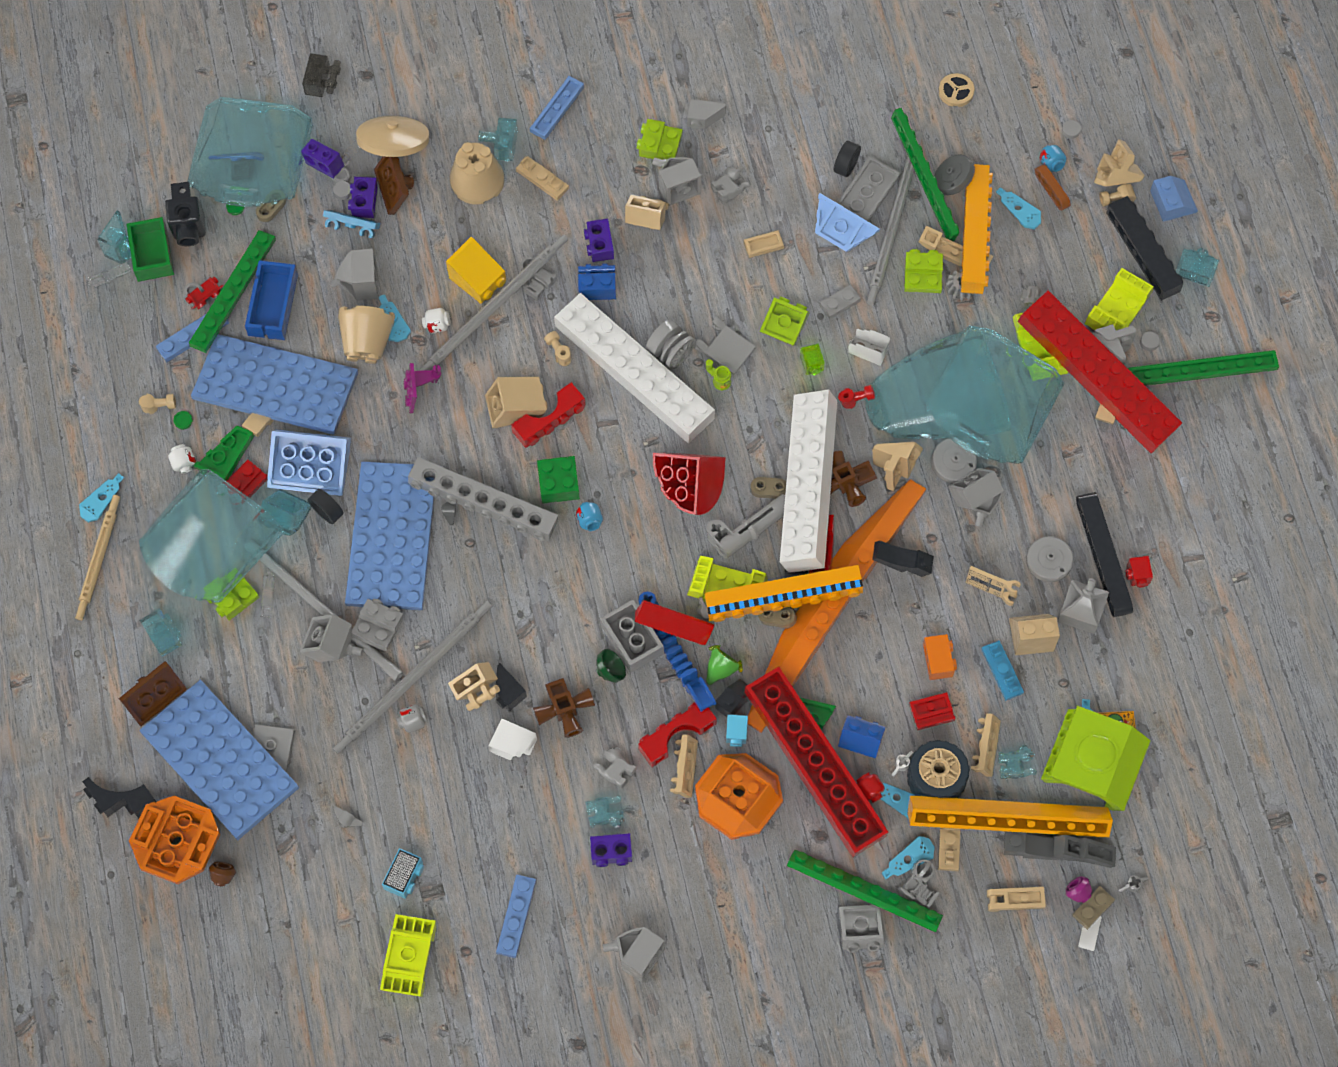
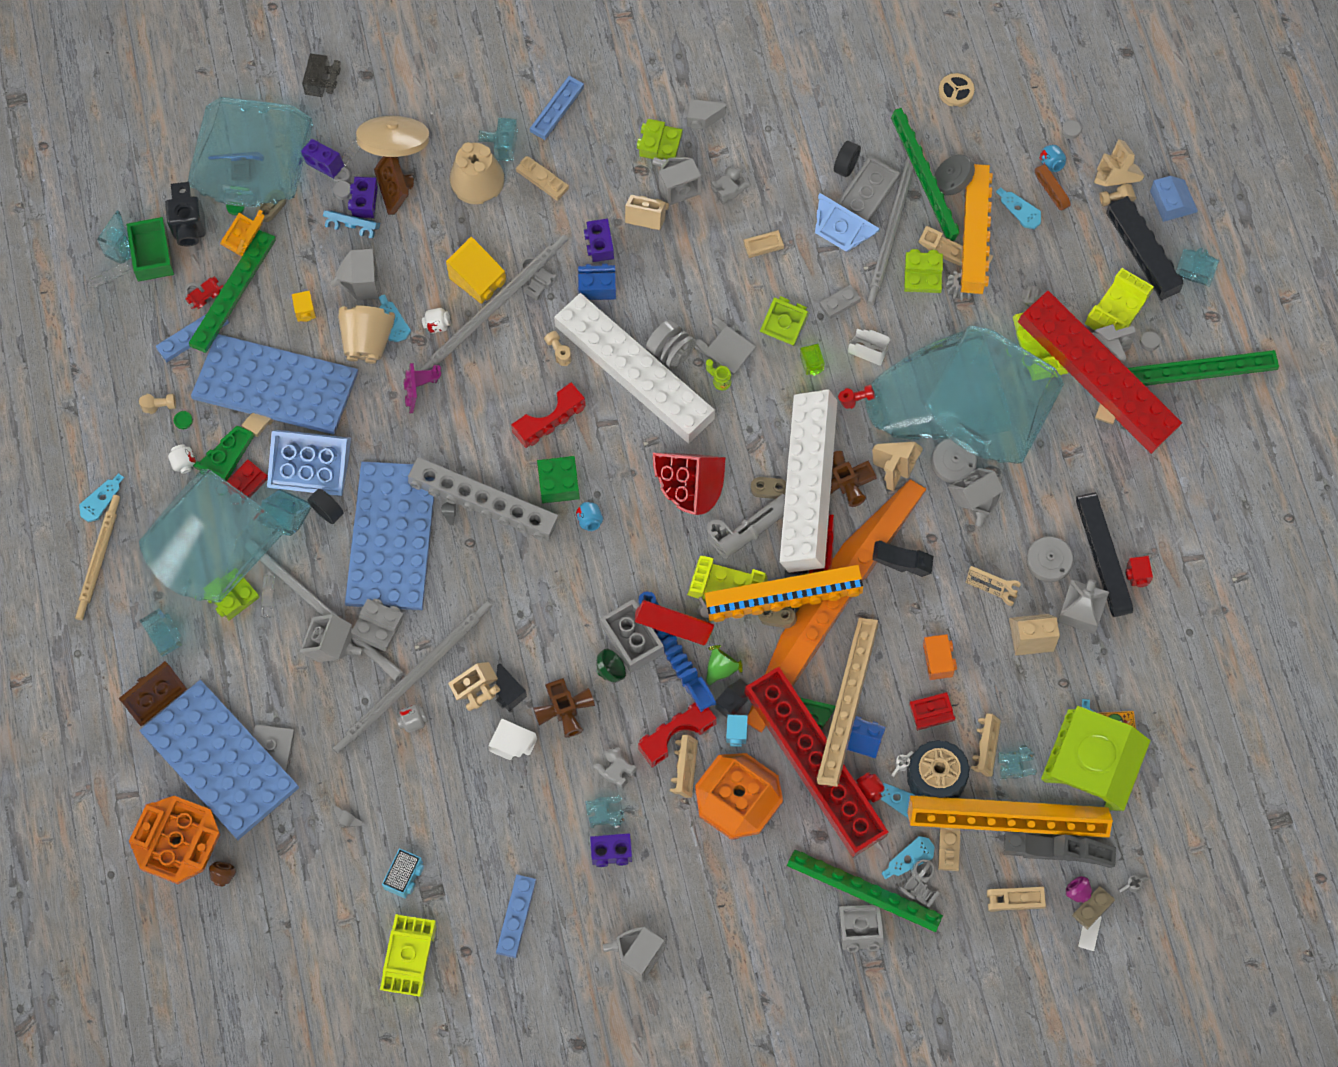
black arch [82,777,156,819] -> none
blue piece [245,260,298,340] -> none
tan slope [485,377,547,428] -> none
dark azure plate [981,640,1024,701] -> none
none -> light orange plate [220,210,265,257]
none -> yellow brick [291,290,316,322]
none -> tan plate [817,618,878,787]

